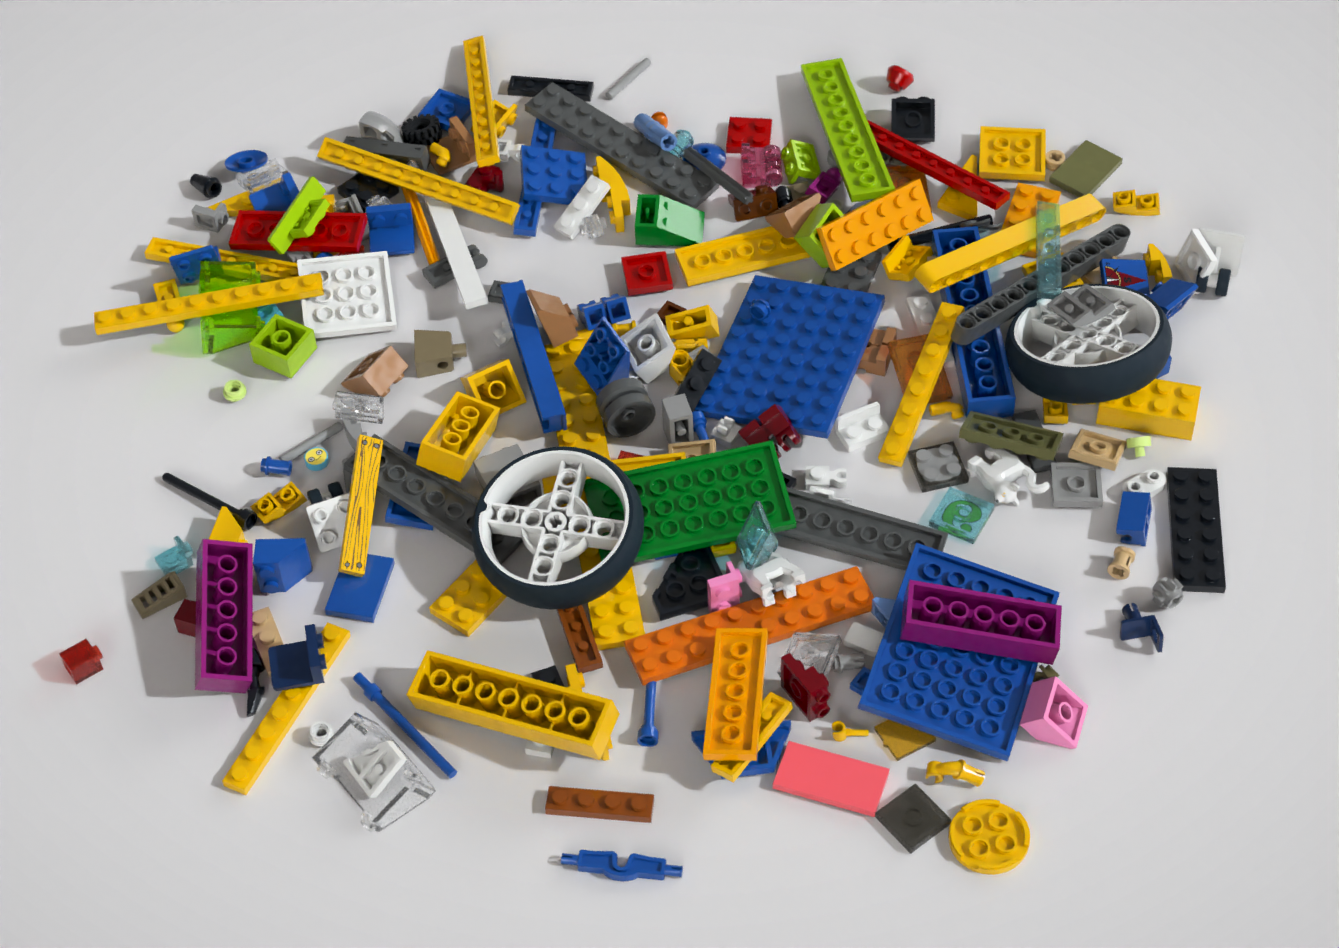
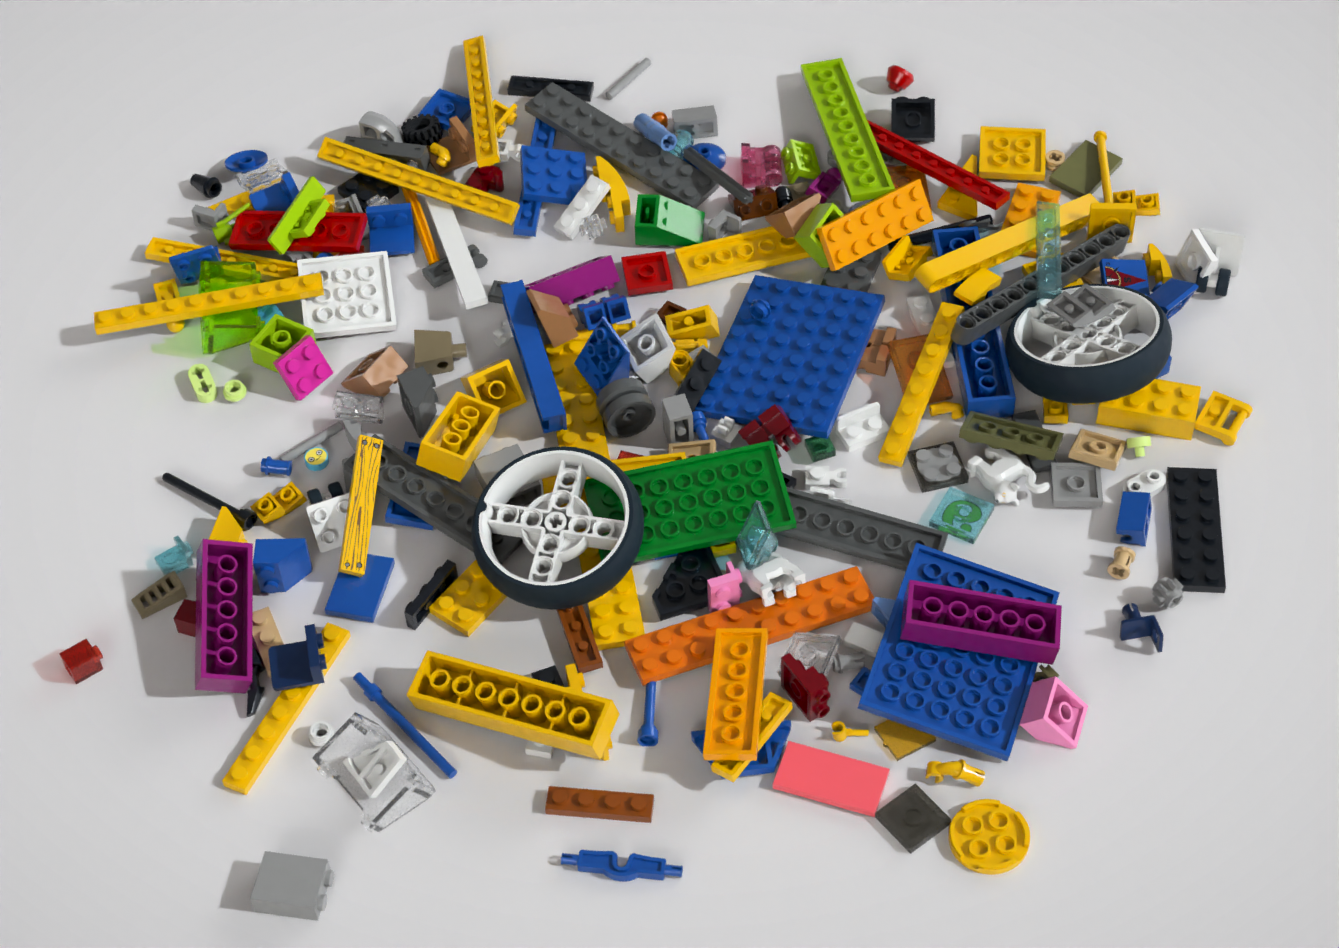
red plate [726,117,772,155] -> none
none -> yellowish green beam [188,364,218,403]
none -> lime plant [212,203,250,245]
none -> light grey brick [250,851,334,921]
none -> dark pink plate [273,335,334,401]
none -> dark grey slope [397,366,438,438]
none -> black plate [404,559,458,630]
none -> magenta slope [524,255,620,313]
none -> light grey hinge [672,105,718,141]
none -> light grey bracket [707,209,741,241]
none -> clear green plate [804,436,836,462]
none -> yellow slope [954,267,1002,306]
none -> yellow tile [1086,131,1137,243]
none -> yellow plate [1194,391,1253,446]

